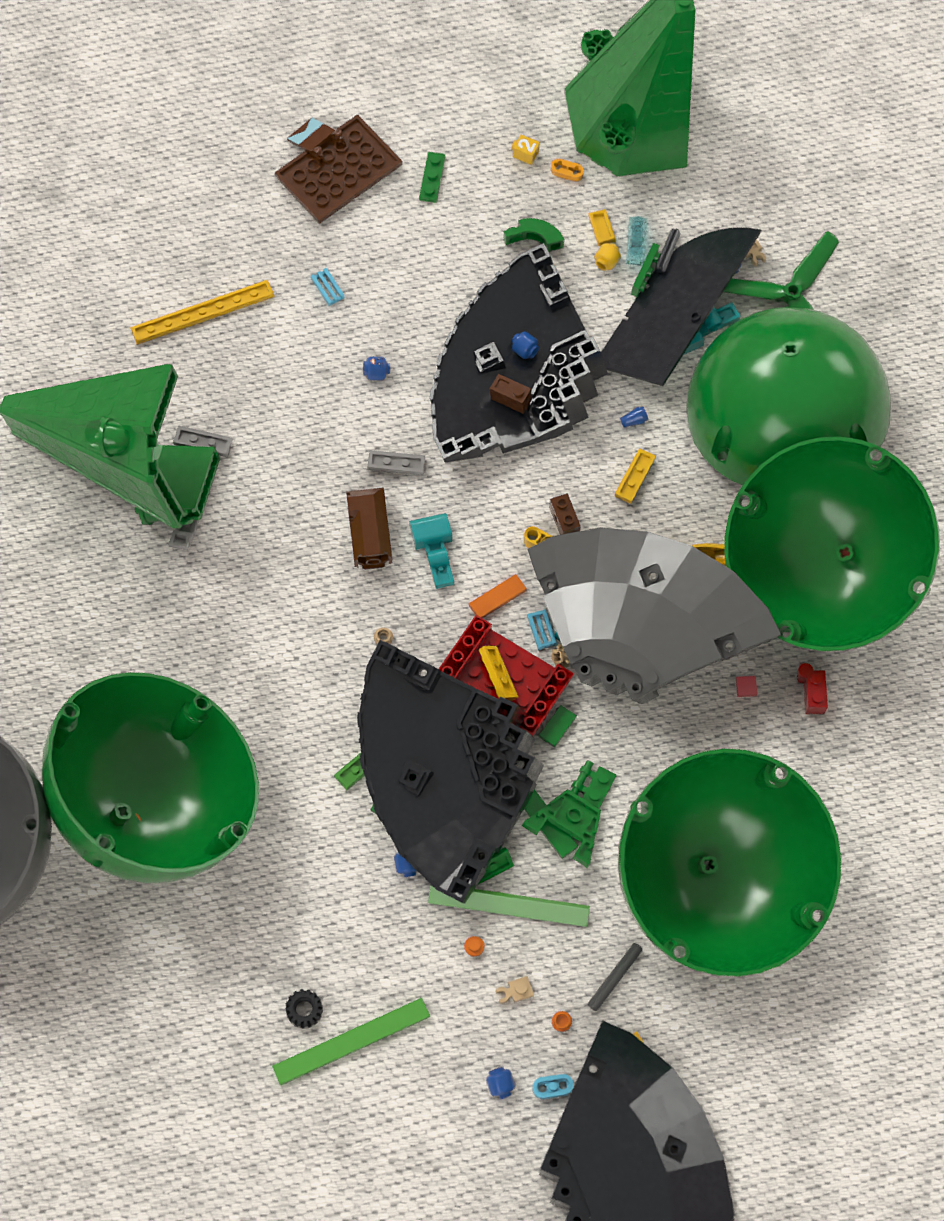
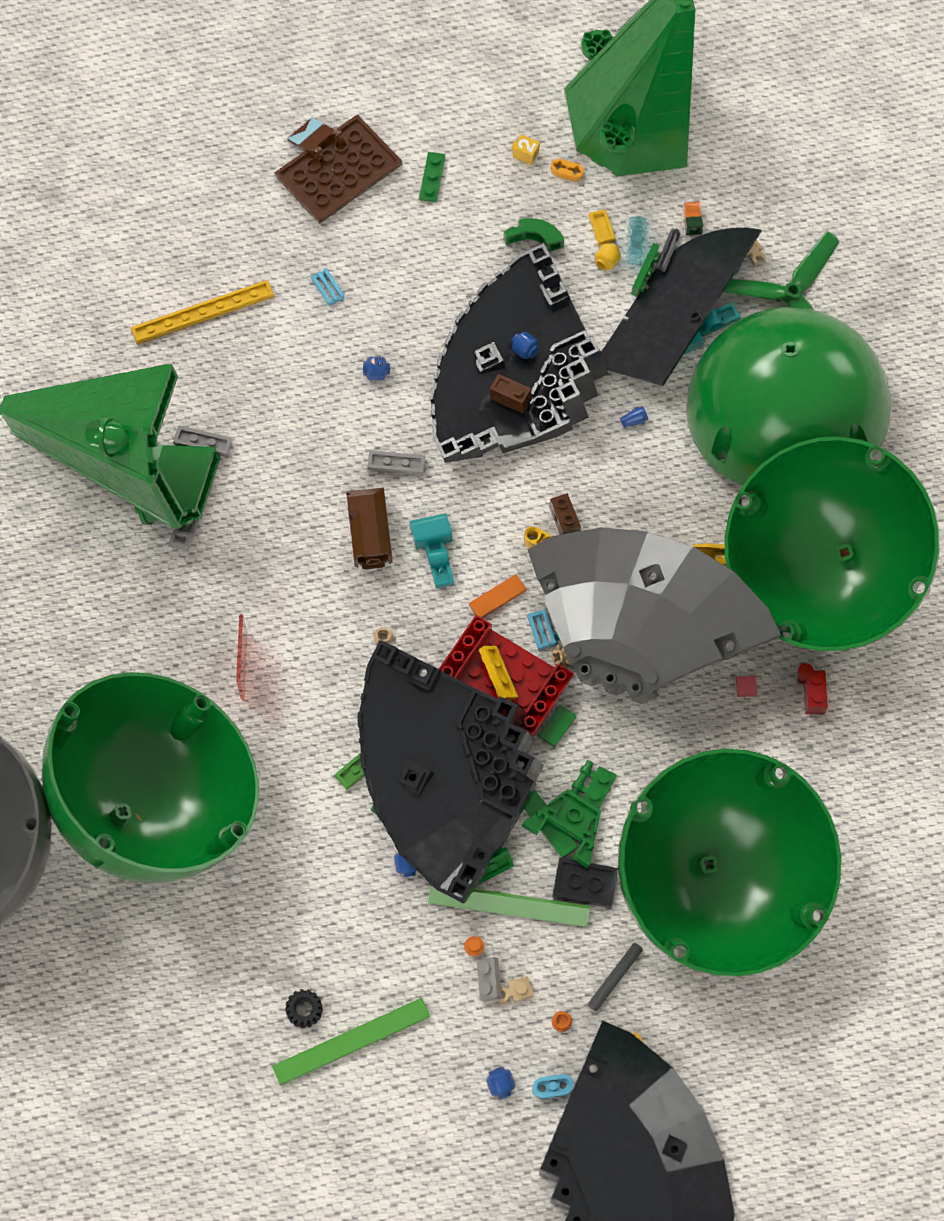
yellow plate [614,448,656,504] -> none
none -> clear red piece [236,614,248,700]
none -> light grey plate [477,957,502,1002]
none -> black plate [552,857,618,908]
none -> leg [684,201,703,235]

